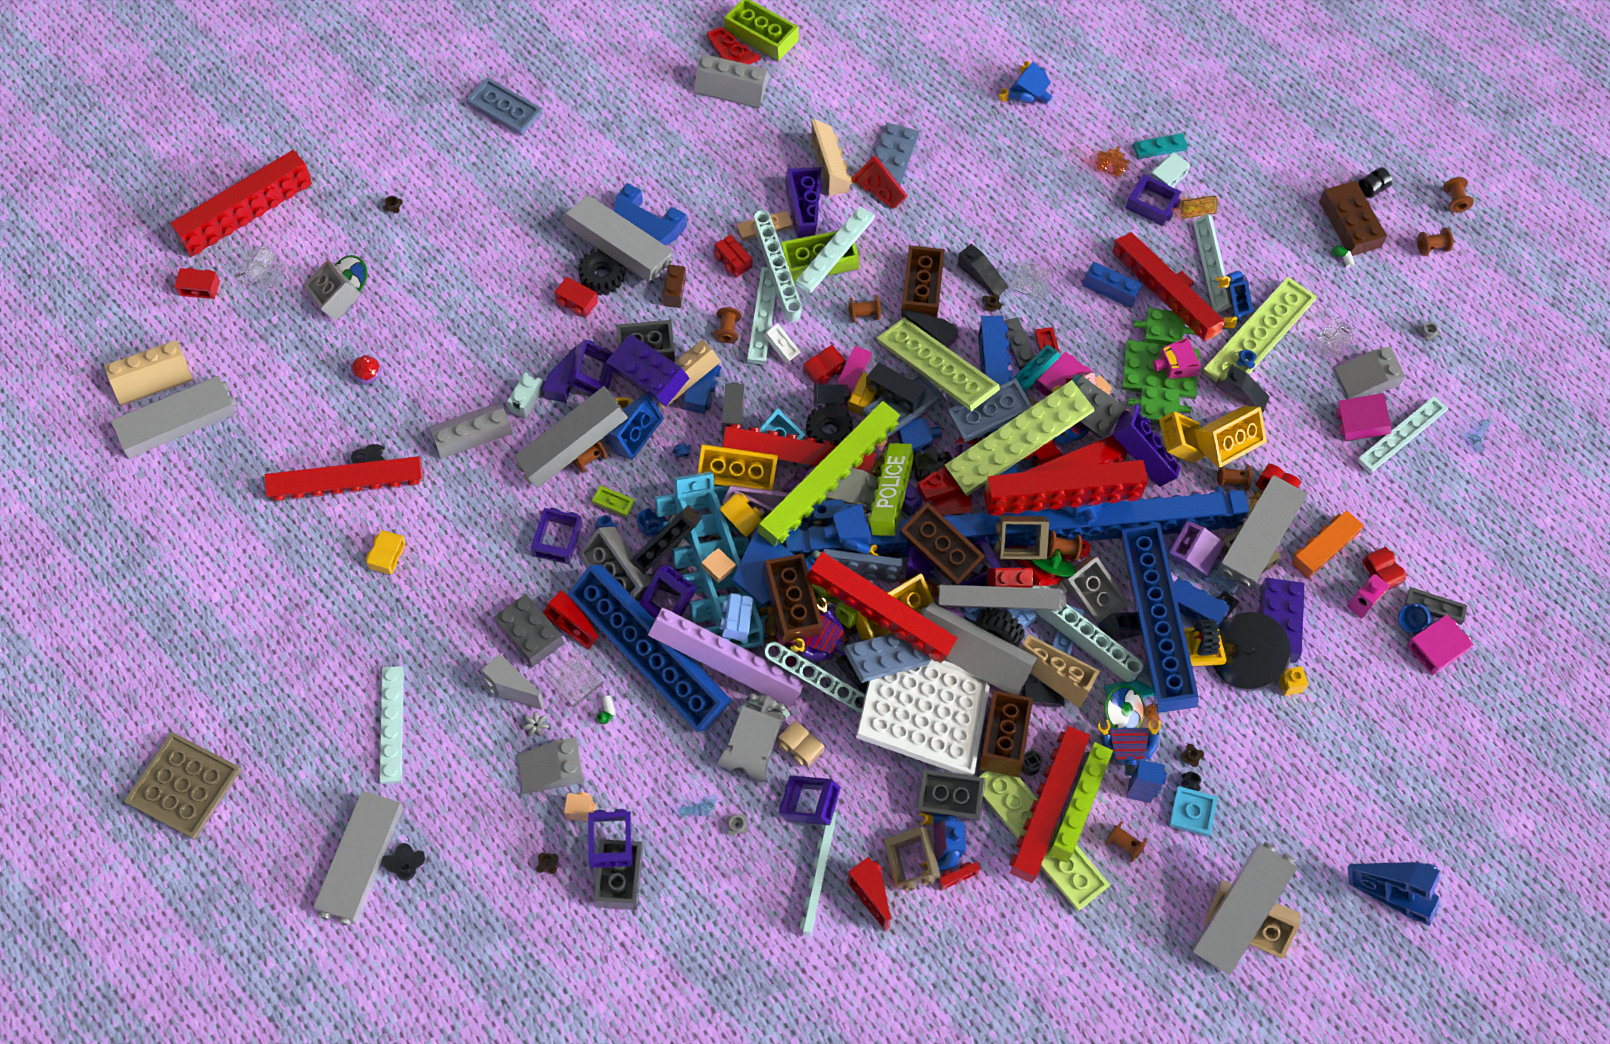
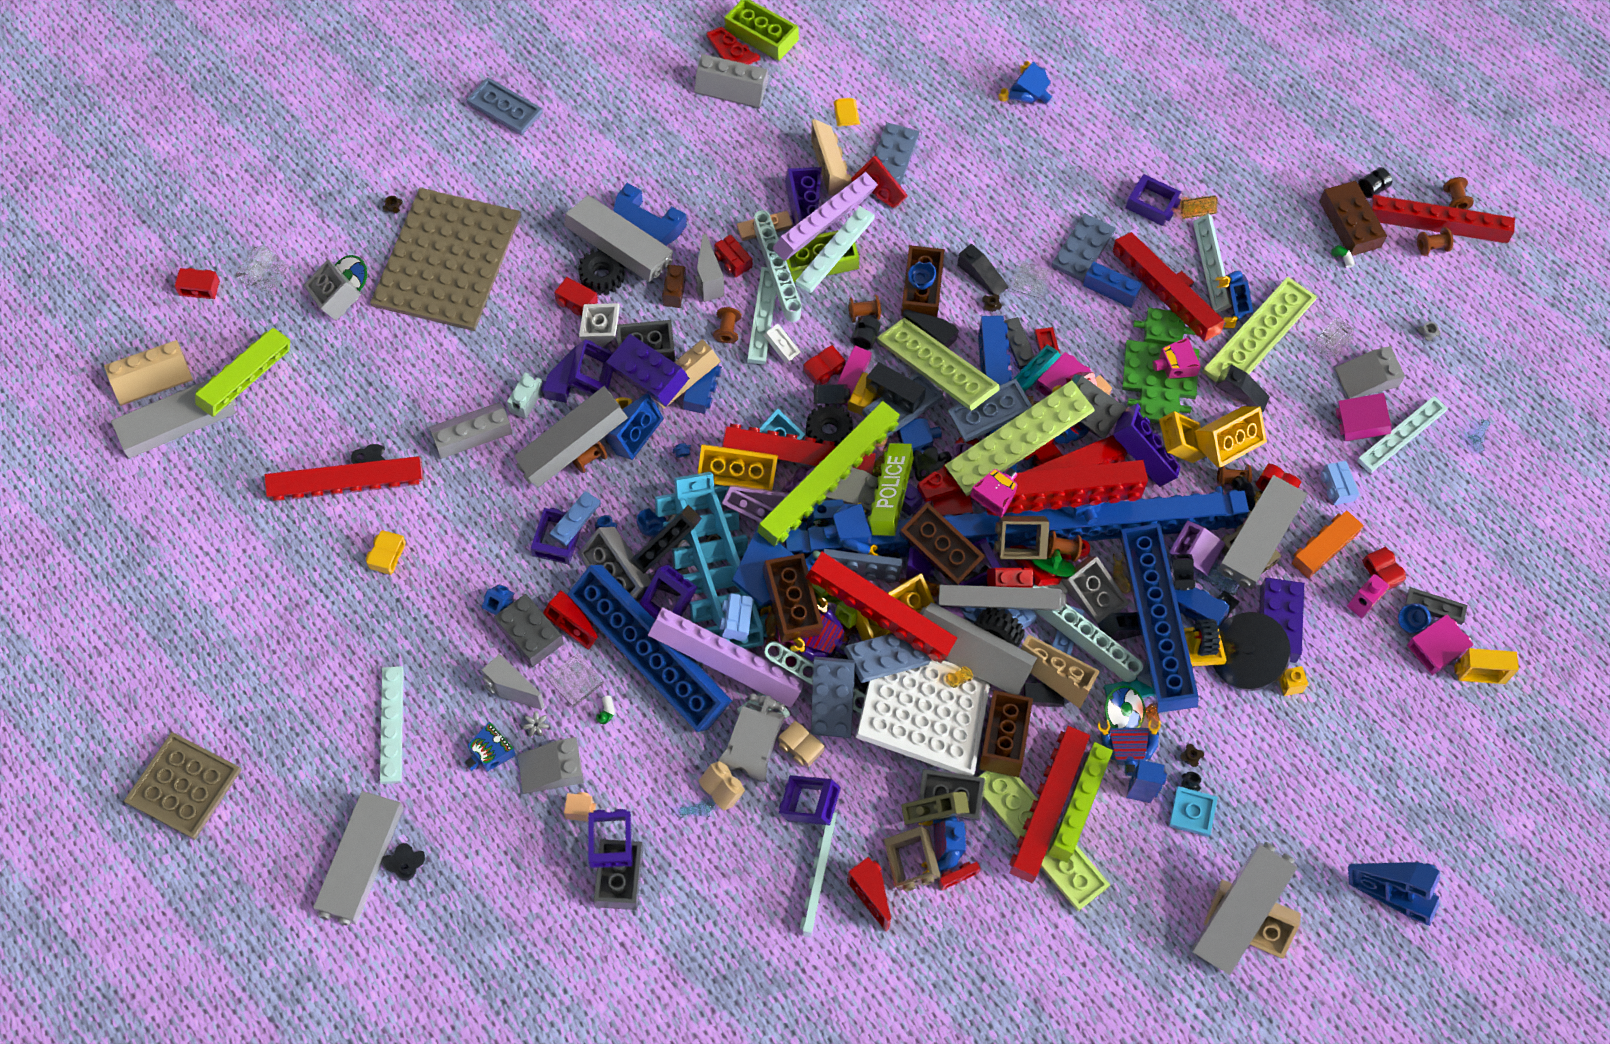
red brick [170,149,312,257] -> none
red piece [351,355,381,385] -> none
dark brown plate [536,852,559,874] -> none
lime plate [592,485,635,518] -> none
light nougat piece [701,548,736,583] -> none
yellow brick [719,492,763,537] -> none
dark grey brick [722,382,744,440] -> none
light grey plate [726,814,748,836] -> none
black wheel [1021,750,1043,776] -> none
clear orange hips [1097,146,1130,177] -> none
dark orange hose [1105,821,1147,862] -> none
teal plate [1133,133,1188,160] -> none
light aqua brick [1150,152,1190,187] -> none
blue plate [1237,350,1257,369] -> none
none -> lime brick [195,328,290,417]
none -> dark tan plate [370,187,521,331]
none -> torso [464,722,516,772]
none -> blue brick [481,585,515,615]
none -> medium blue plate [550,491,601,547]
none -> white slope [579,303,620,347]
none -> light grey slope [695,234,724,302]
none -> tan brick [699,761,745,810]
none -> lavender brick [772,172,878,261]
none -> sand blue plate [811,657,855,738]
none -> yellow piece [833,98,860,127]
none -> black wheel [850,316,881,350]
none -> olive slope [901,792,970,825]
none -> blue hair [908,261,936,289]
none -> clear yellow piece [946,666,973,688]
none -> dark pink torso [970,468,1018,518]
none -> sand blue plate [1051,213,1116,282]
none -> clear yellow arm [1113,552,1131,594]
none -> black brick [1172,554,1195,591]
none -> black plate [1231,475,1256,511]
none -> light blue brick [1320,460,1359,505]
none -> red brick [1369,195,1515,244]
none -> yellow window [1454,648,1519,684]

